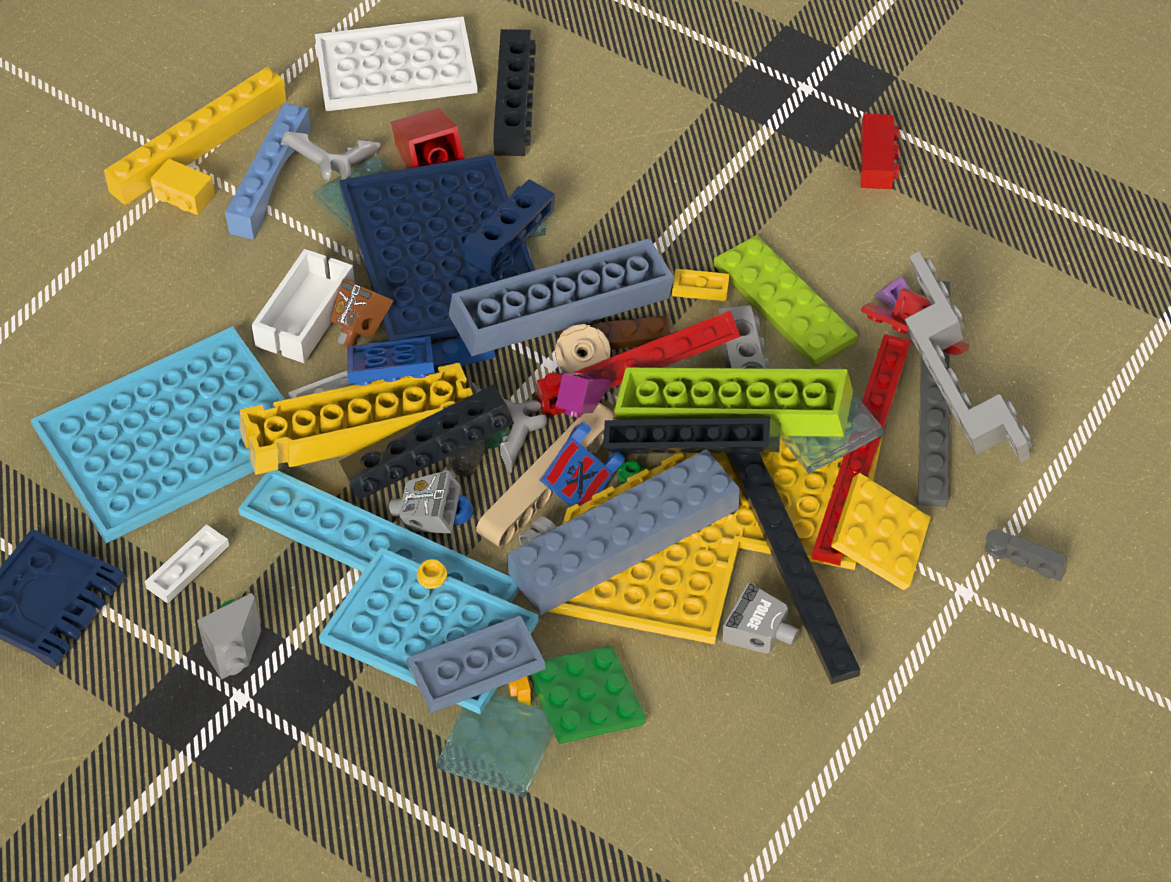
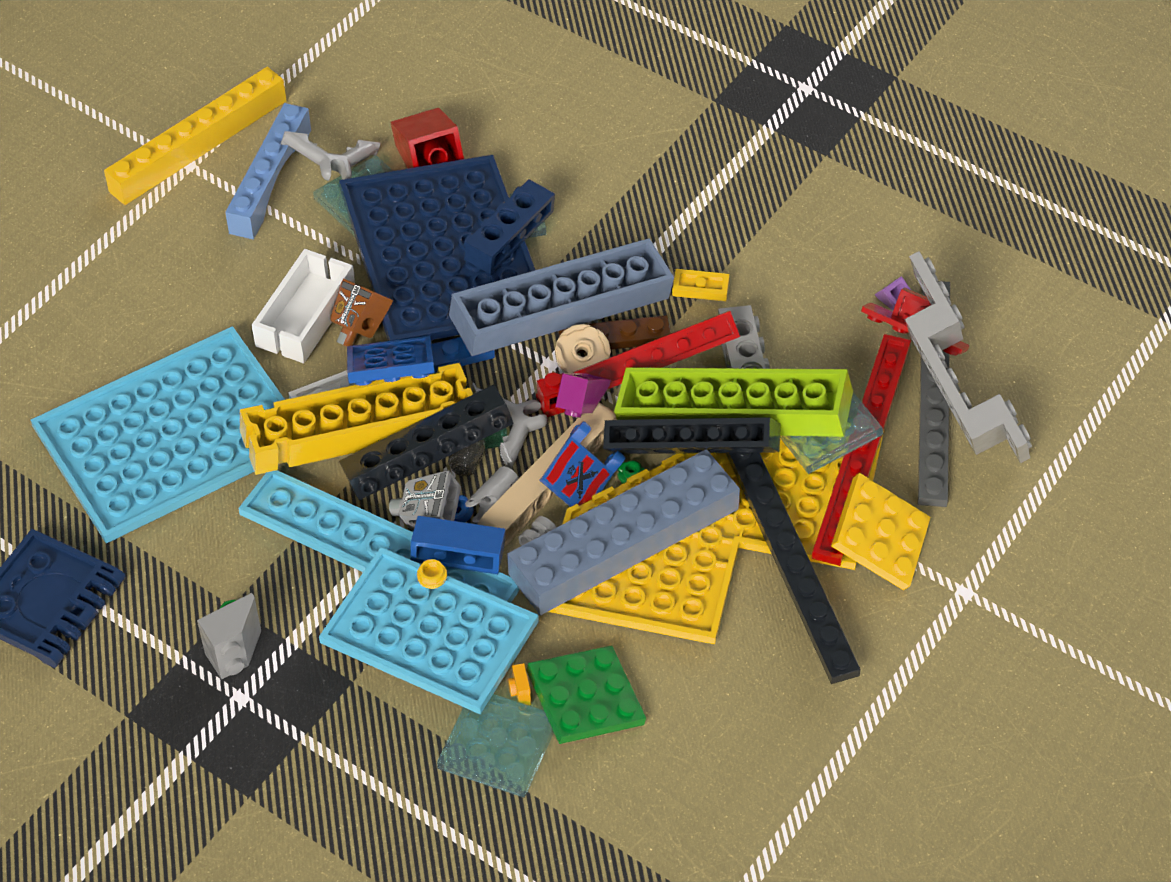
white plate [145,524,229,603] -> none
yellow brick [151,159,215,215] -> none
white plate [315,17,478,111] -> none
sand blue plate [406,615,545,713] -> none
black brick [493,29,536,156] -> none
lime plate [714,235,858,367] -> none
light grey torso [722,583,799,654] -> none
red brick [860,113,899,189] -> none
dark grey hinge [985,529,1067,581] -> none
none -> blue brick [410,516,505,575]
none -> light grey piece [465,466,519,523]

